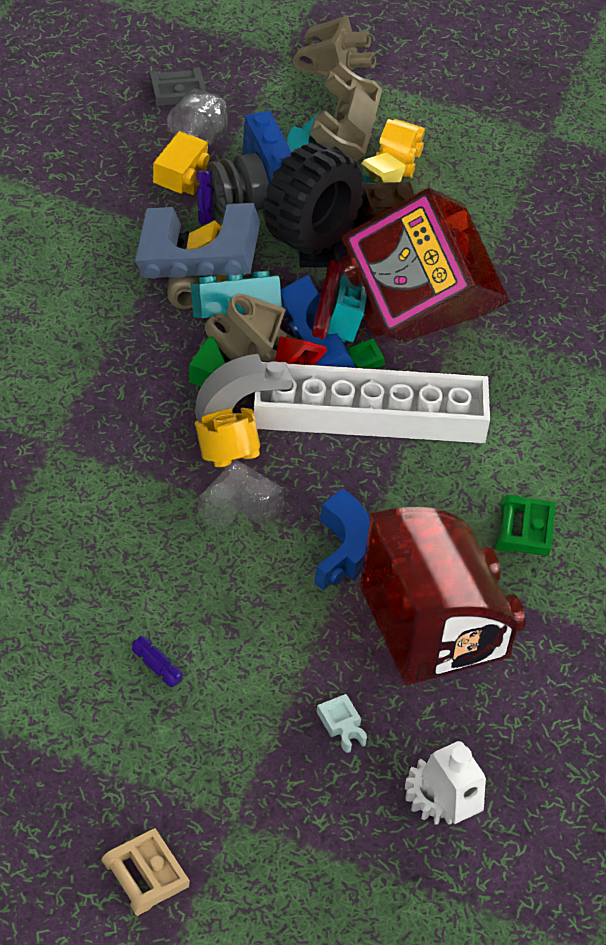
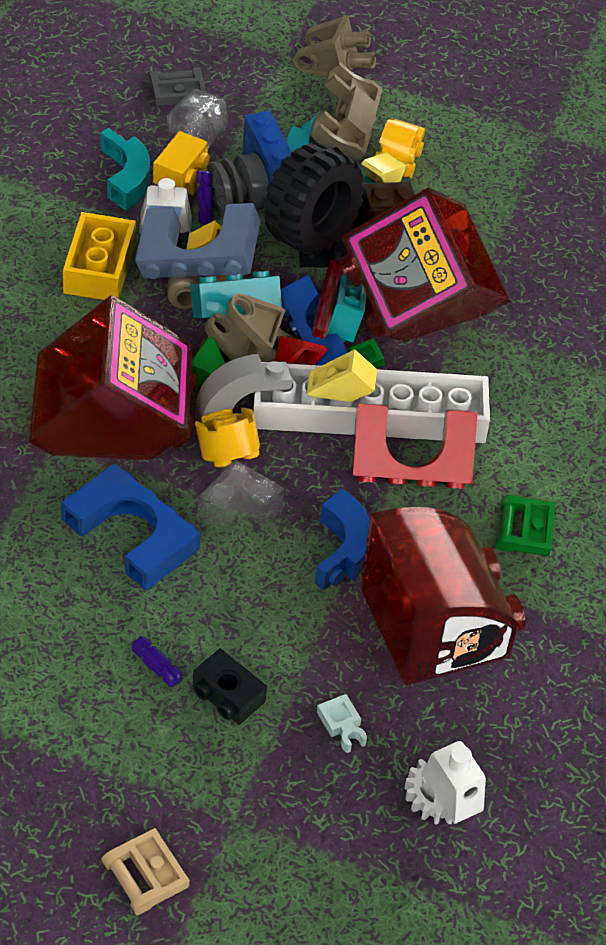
none -> clear red slope [29,295,196,460]
none -> blue arch [61,463,200,591]
none -> yellow brick [63,212,136,302]
none -> teal arch [101,128,150,211]
none -> white torso [139,178,192,234]
none -> black brick [192,648,267,725]
none -> light yellow slope [307,349,377,402]
none -> arch [352,403,477,489]

